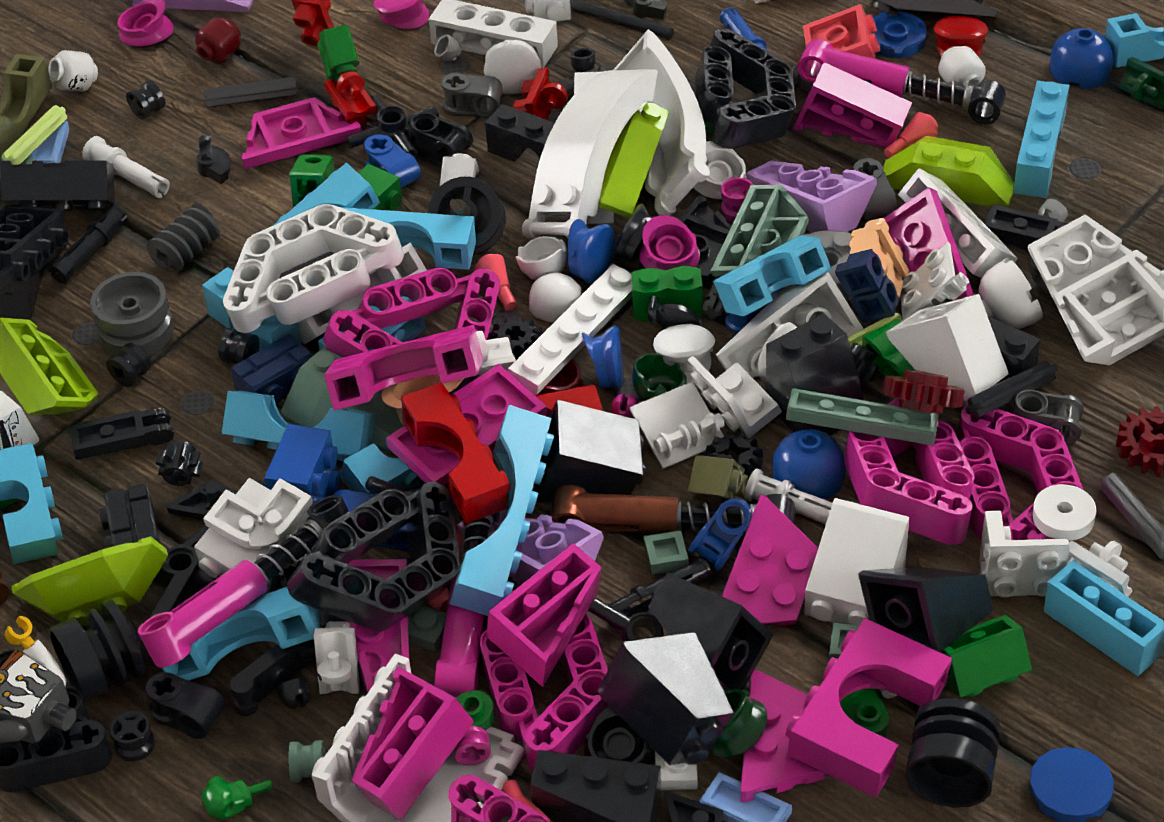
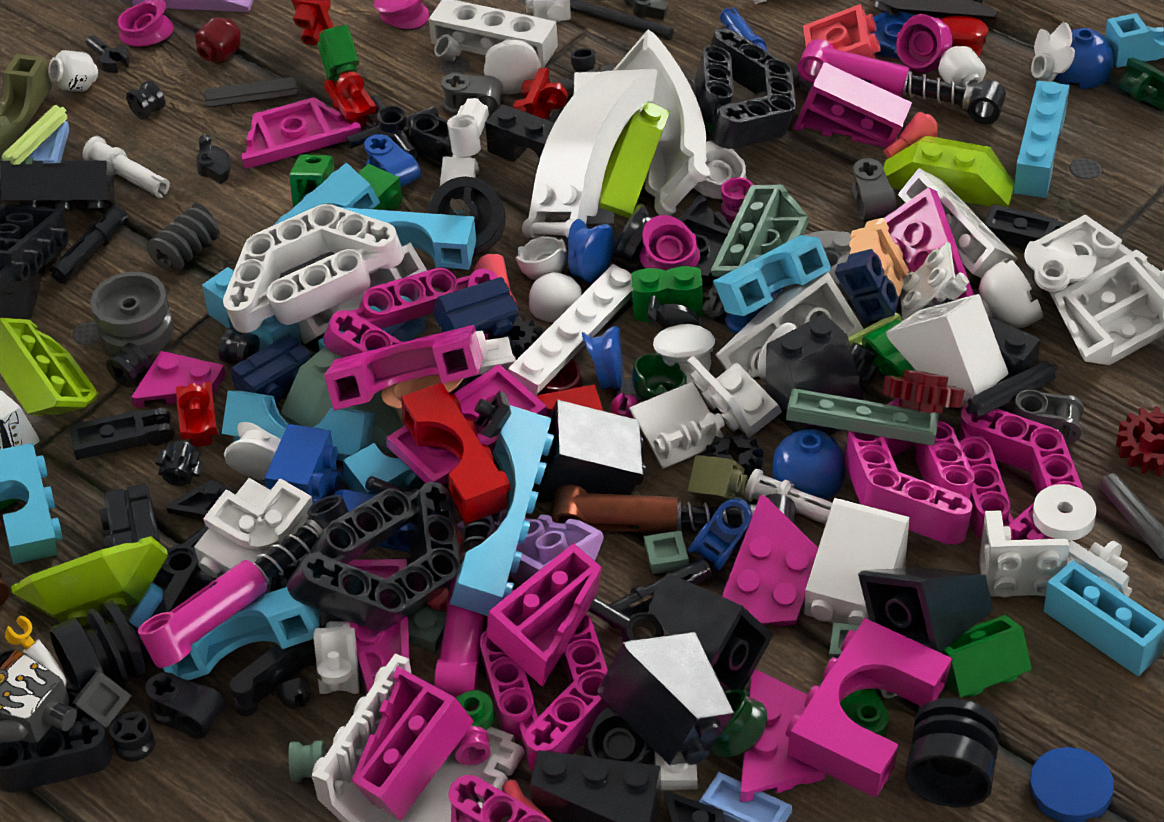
green piece [201,776,273,821] -> none
lavender wedge [746,161,877,233] -> none
light grey hinge [1038,199,1068,222] -> none
none -> dark grey plate [72,671,131,728]
none -> black bar [86,35,130,73]
none -> dark azure tile [129,583,163,628]
none -> dark pink wing [131,351,226,408]
none -> red hips [176,381,218,447]
none -> white piece [224,422,281,481]
none -> dark blue brick [432,277,519,336]
none -> white piece [447,99,489,157]
none -> black piece [473,390,512,438]
none -> dark pink piece [896,14,952,73]
none -> white plate [1024,236,1096,292]
none -> white plate [1031,22,1075,82]

